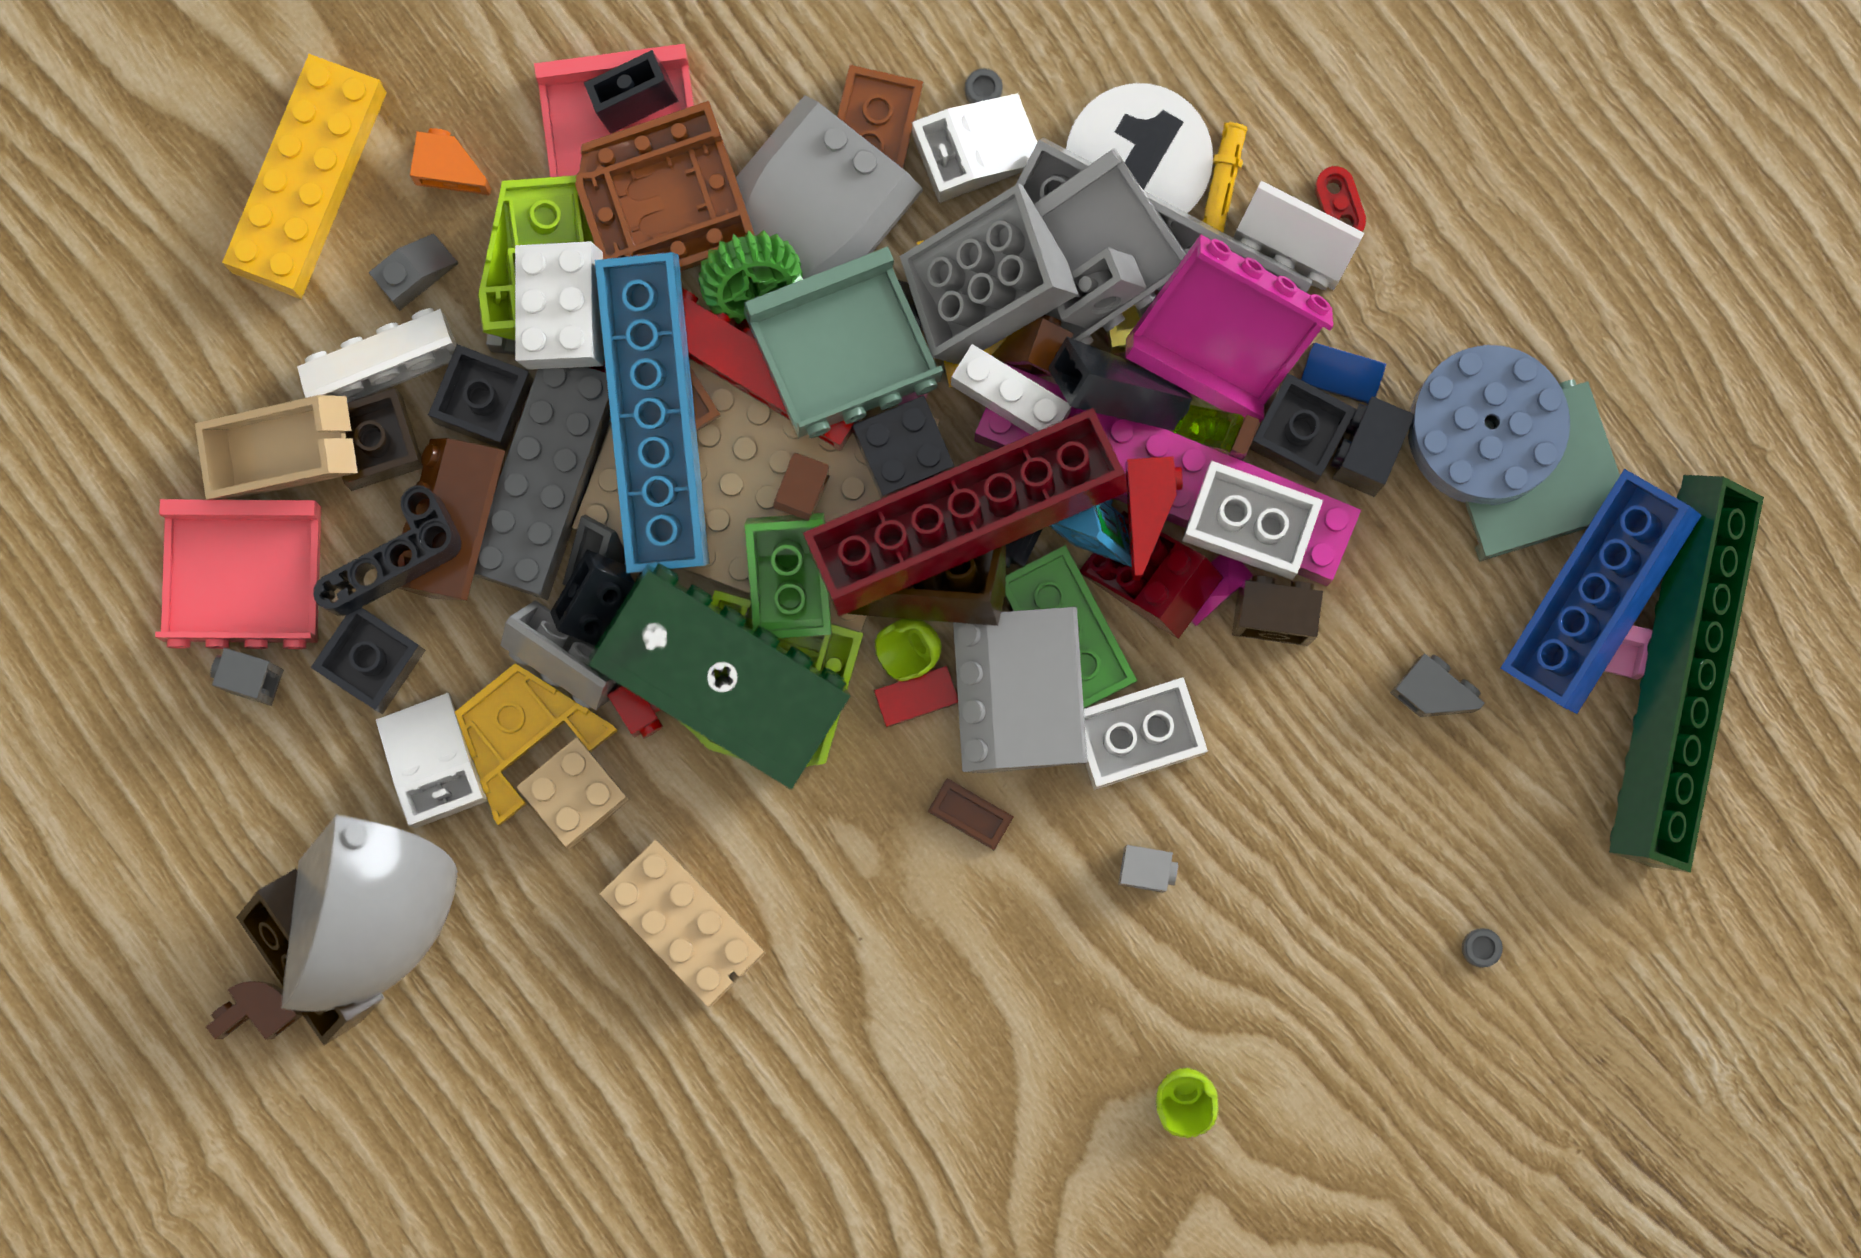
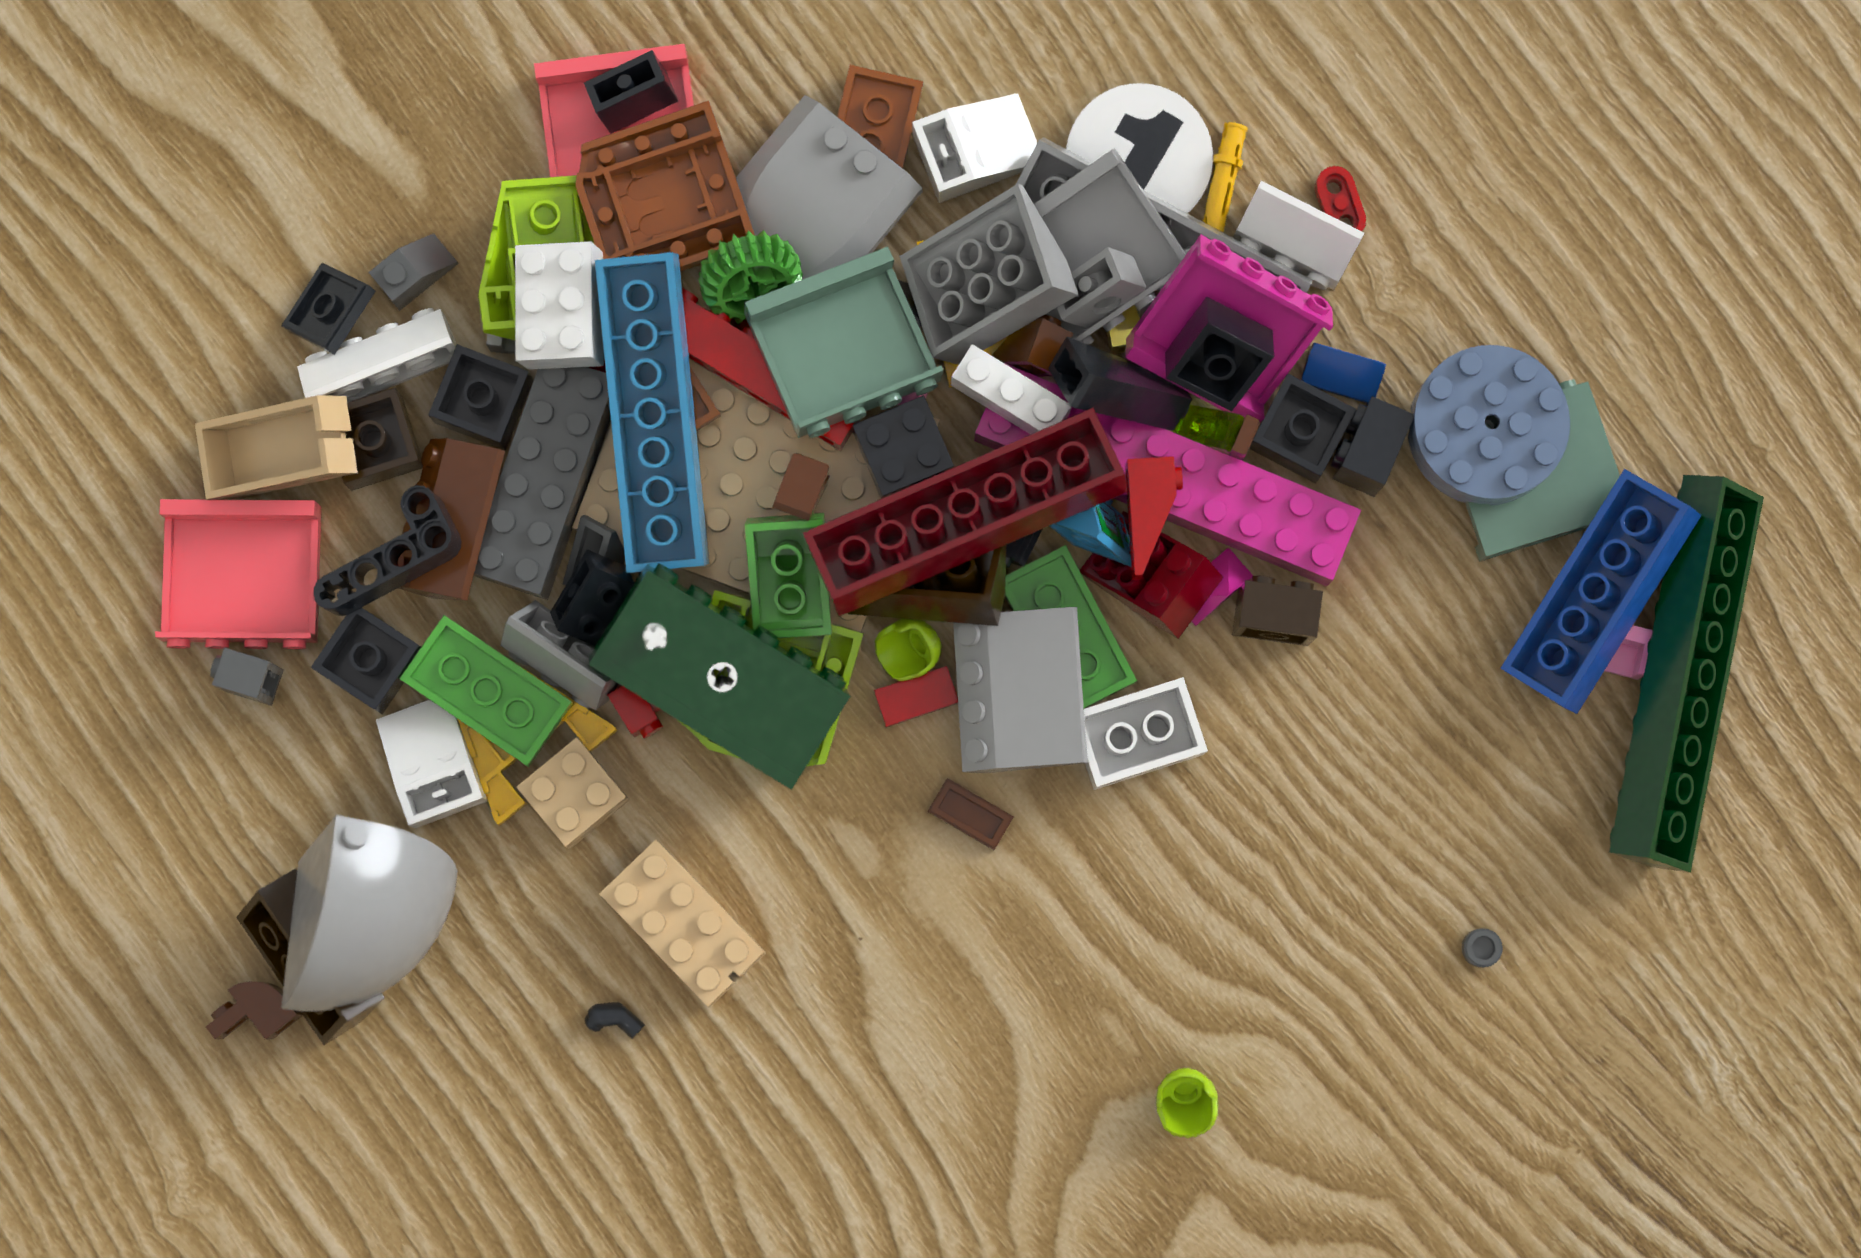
yellow brick [222,54,387,299] -> none
orange slope [410,128,491,195] -> none
dark grey tile [965,68,1003,104] -> none
light grey brick [1118,845,1178,893] -> none
white brick [1182,461,1323,580] -> none
dark grey slope [1390,654,1485,717] -> none
none -> black tile [281,262,376,355]
none -> bright green plate [399,615,573,767]
none -> black arm [585,1002,645,1039]
none -> black brick [1165,297,1274,412]

